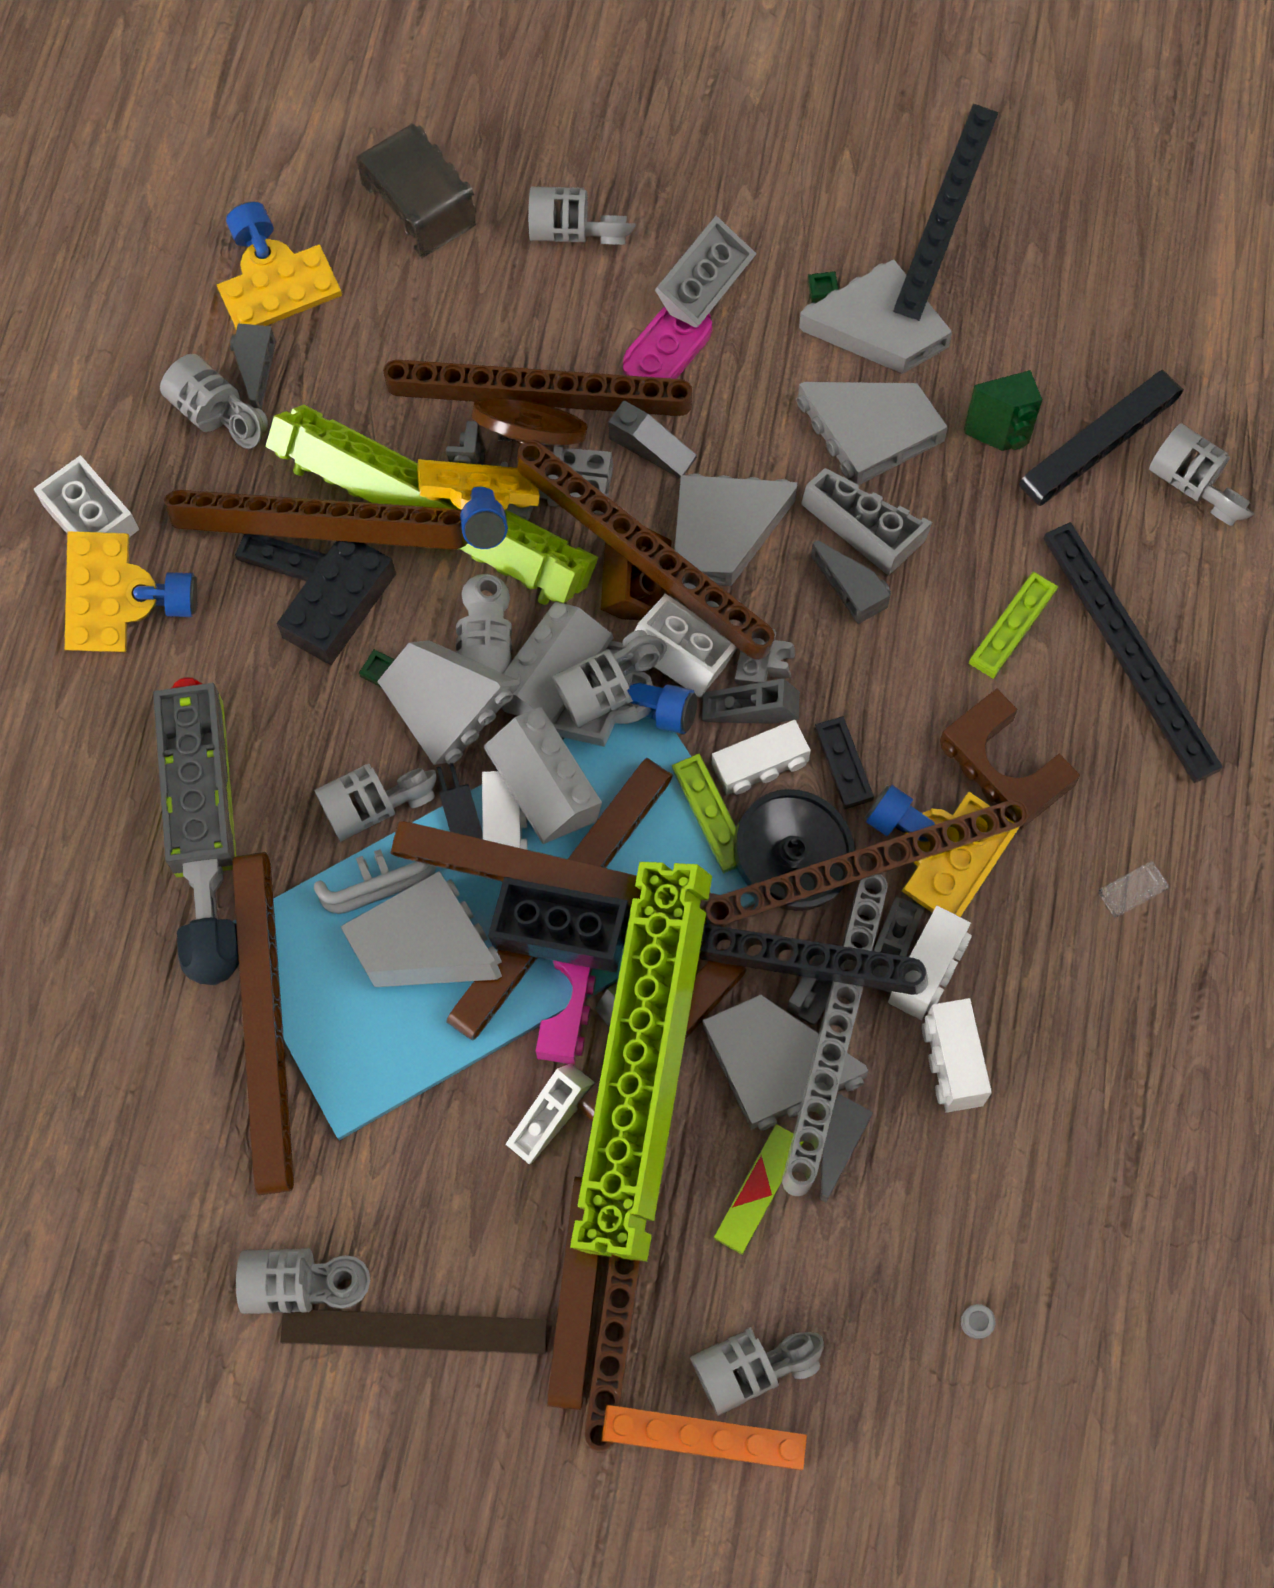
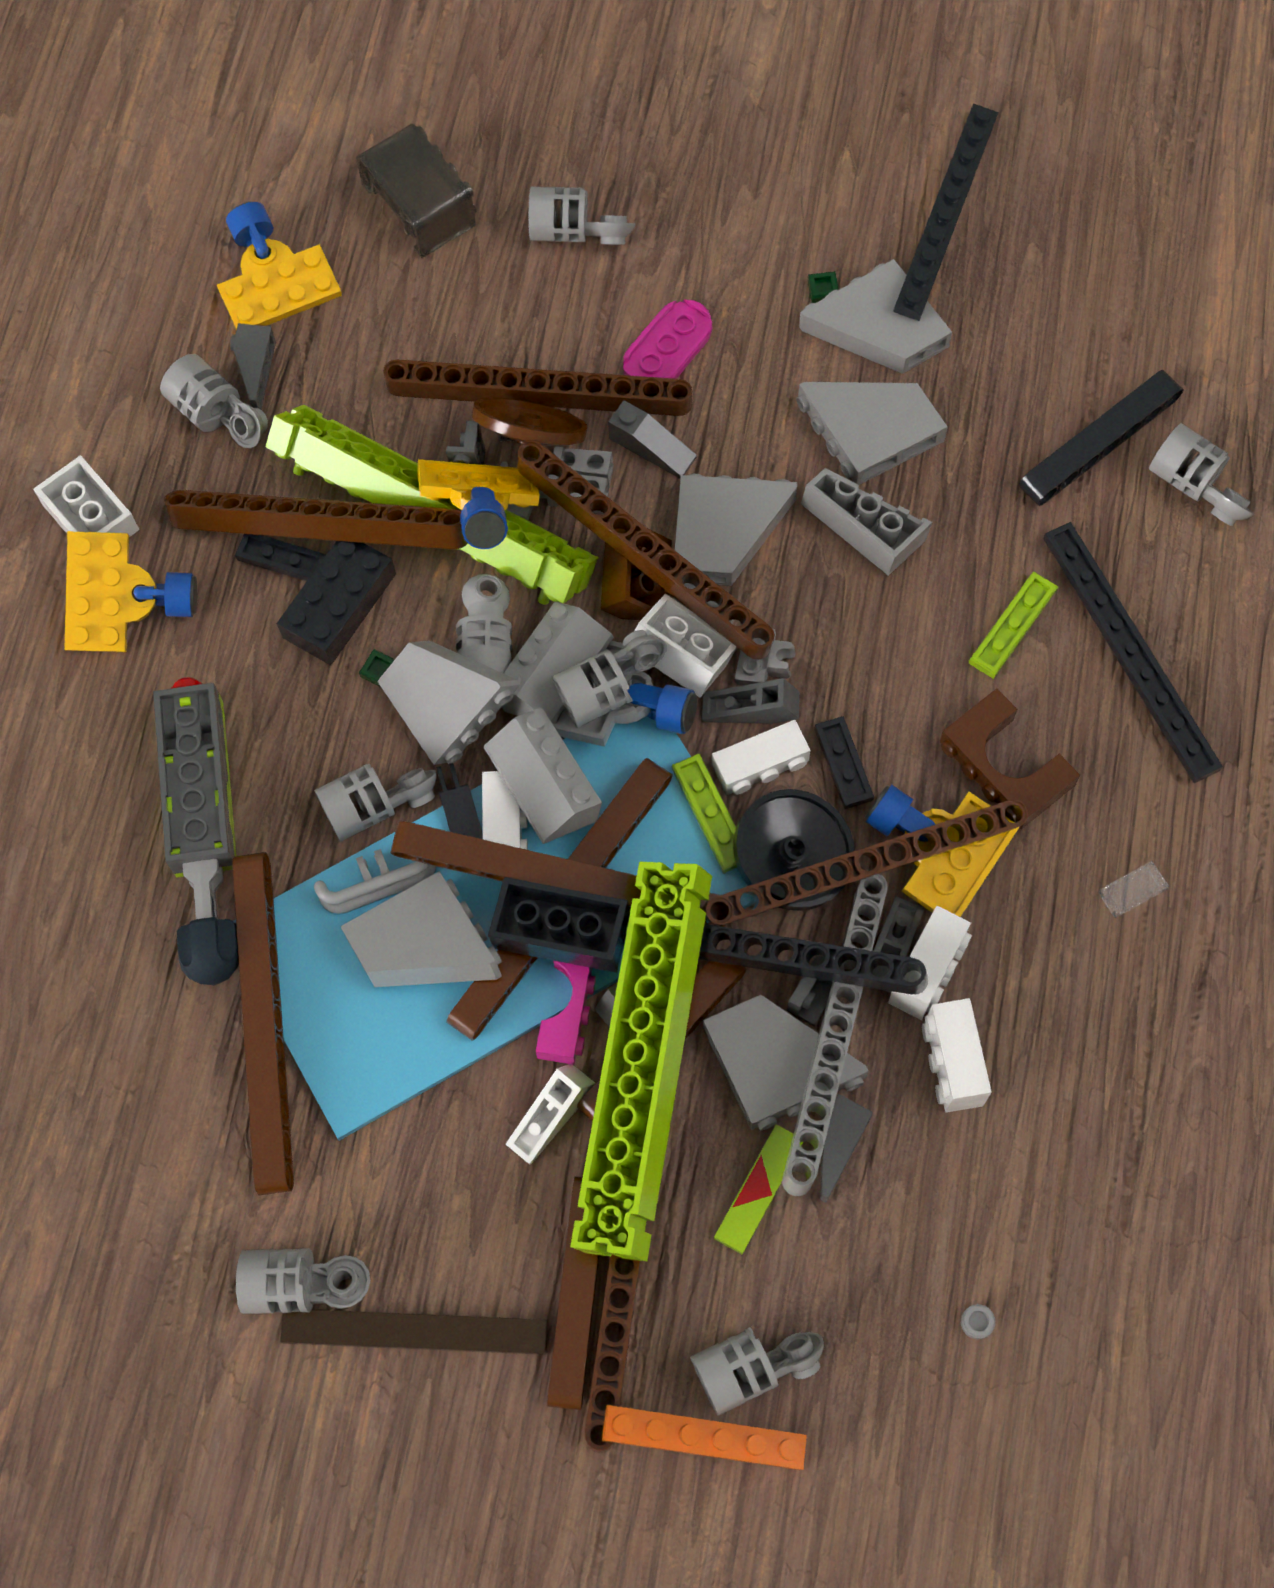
light grey slope [655,216,757,328] -> none
dark grey slope [811,540,891,624] -> none
dark green slope [964,370,1043,451] -> none

